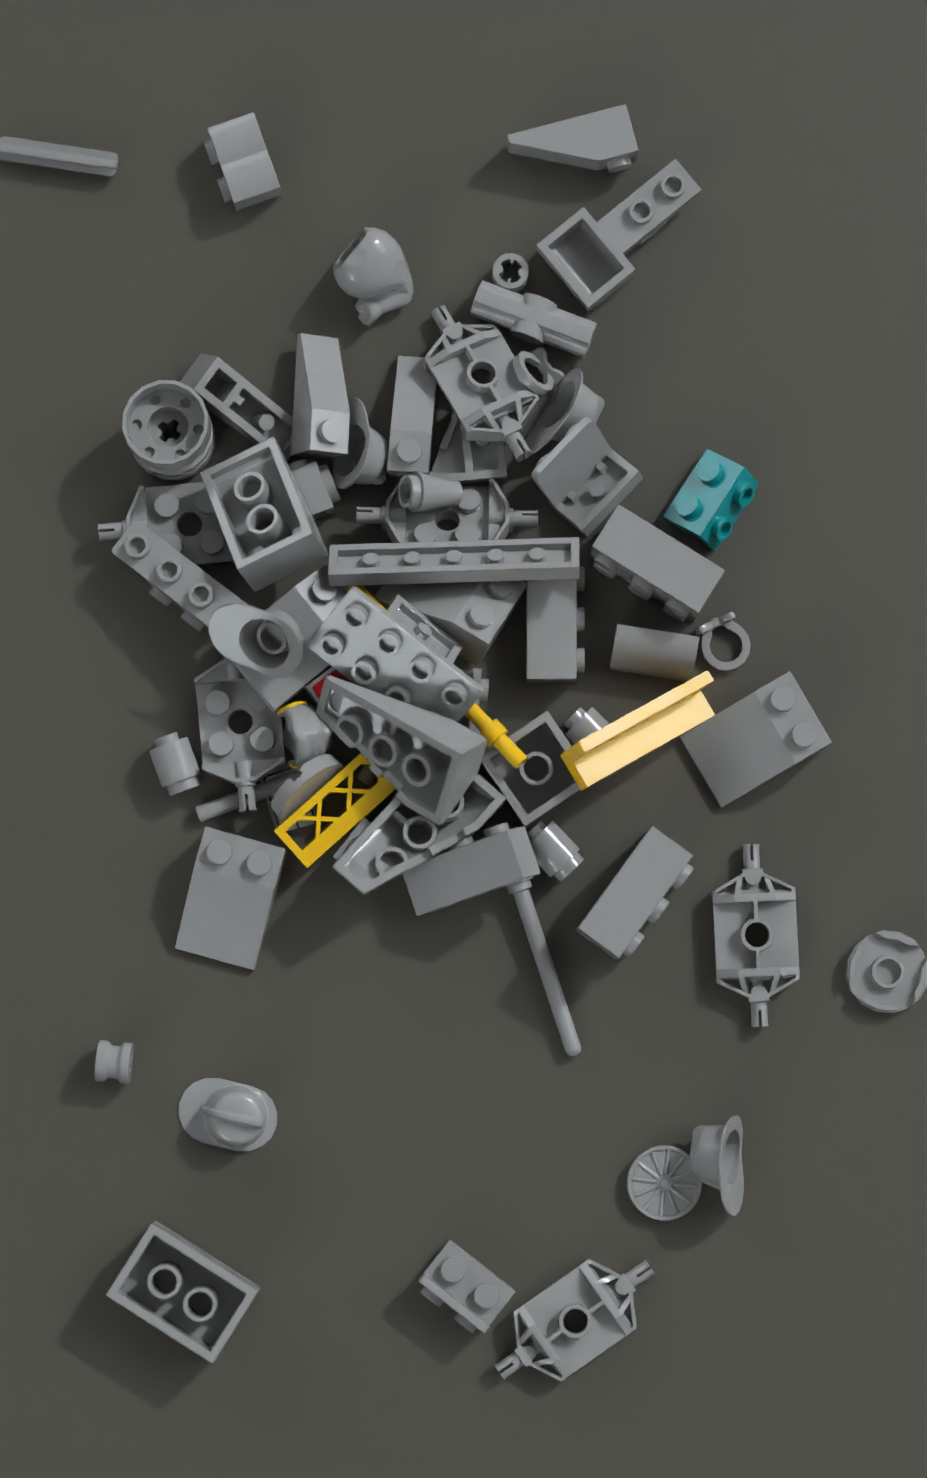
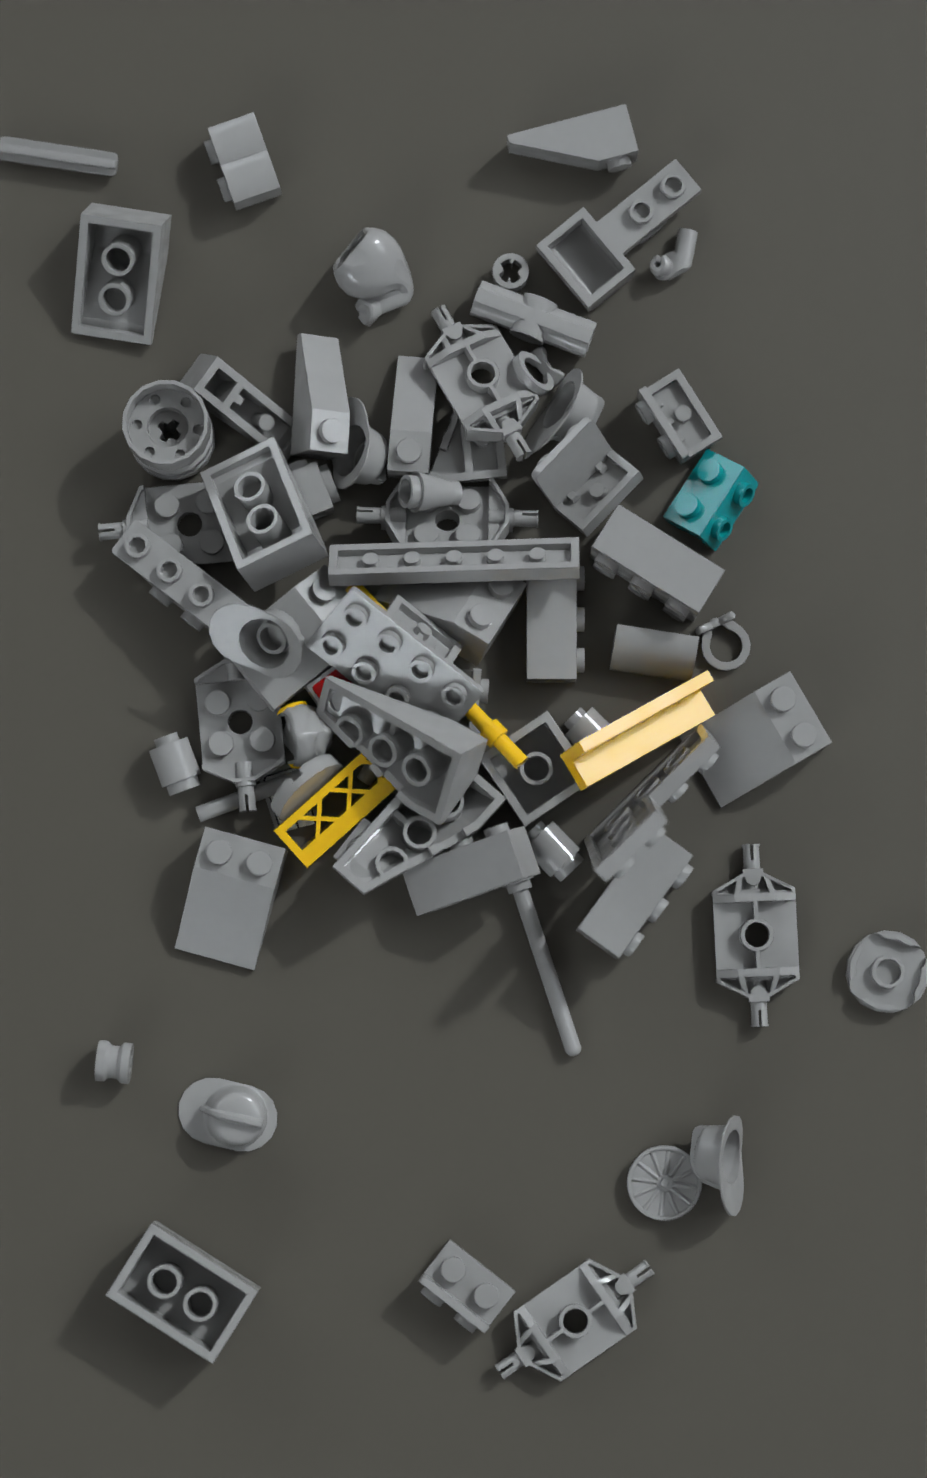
none -> light grey slope [71,203,172,345]
none -> light grey plate [584,723,721,882]
none -> light grey bracket [635,368,723,465]
none -> light grey arm [650,228,698,281]

